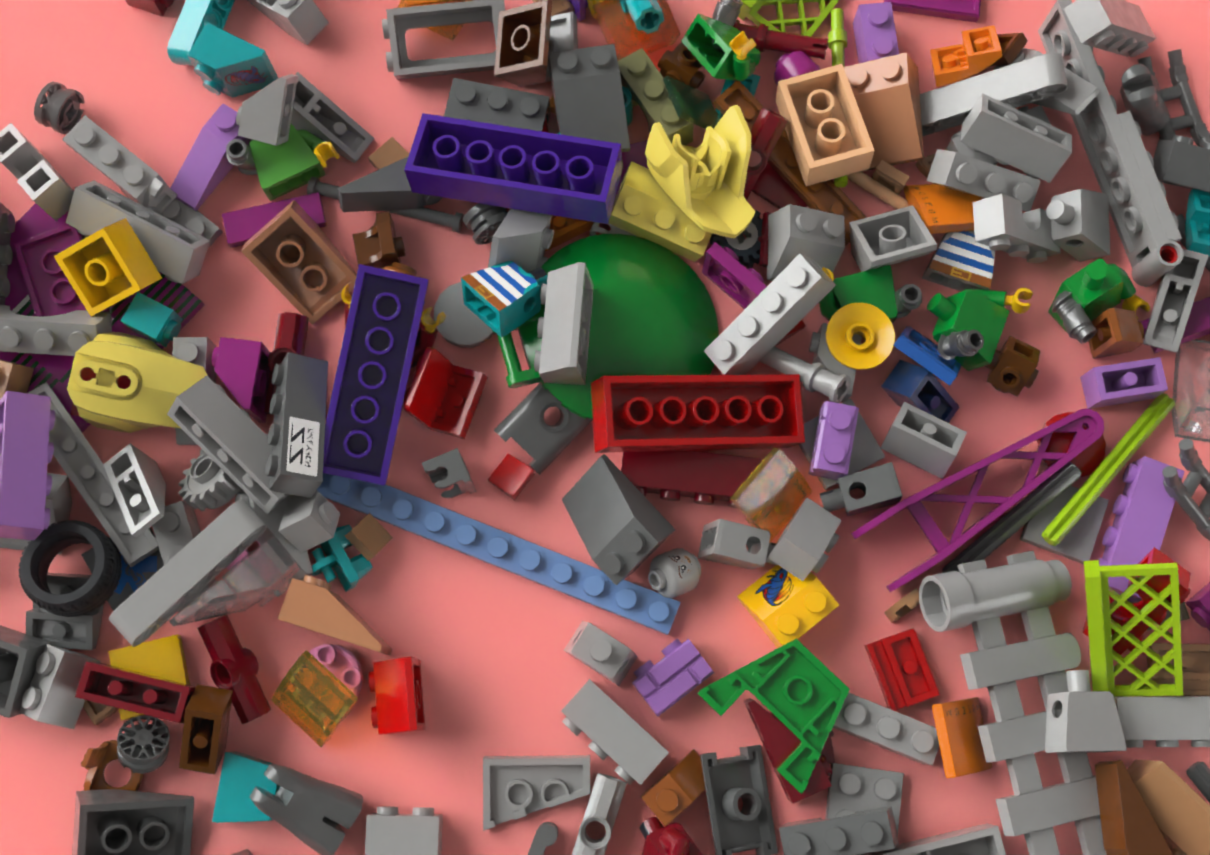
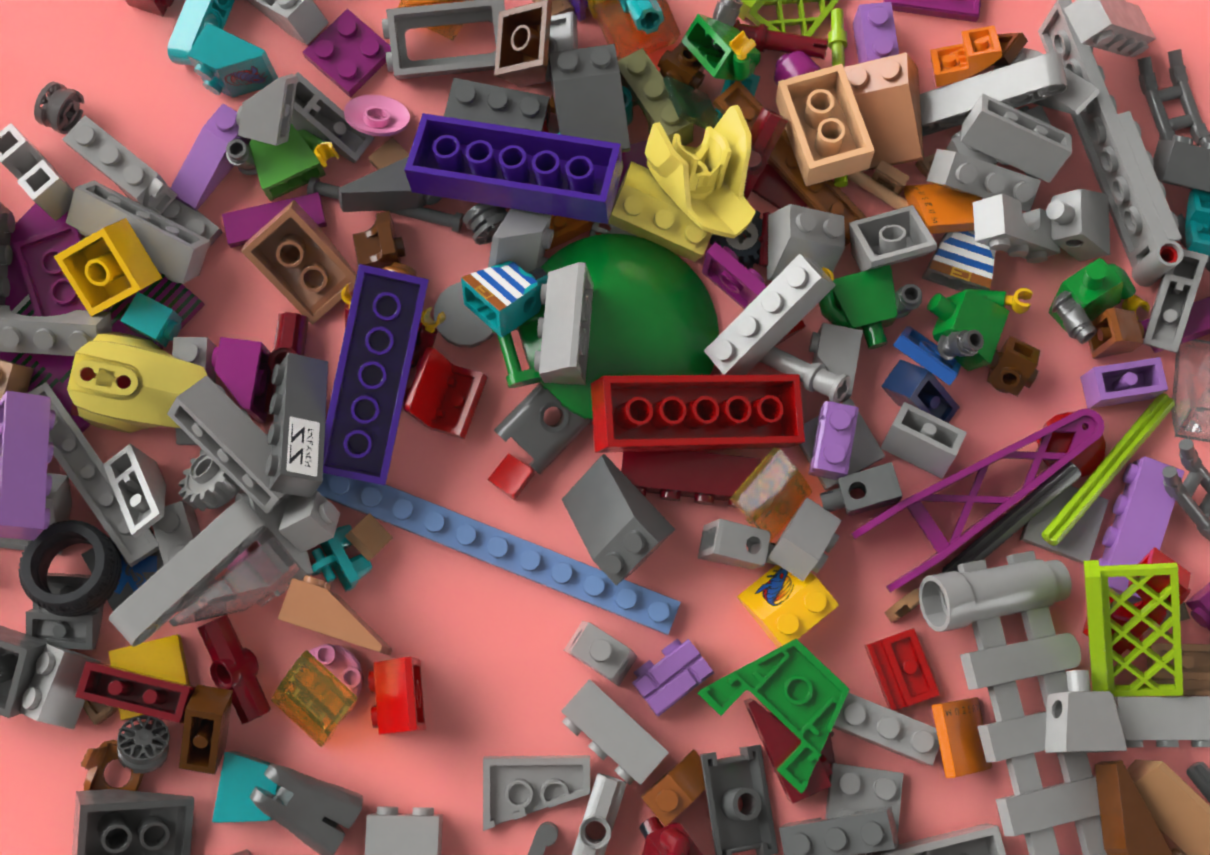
dark grey hinge [422,448,476,498] -> none
light grey head [648,548,701,598] -> none
yellow dish [826,303,895,370] -> none
dark grey piece [1120,64,1170,136] -> none
none -> magenta plate [303,8,391,98]
none -> bright pink dish [344,95,410,136]

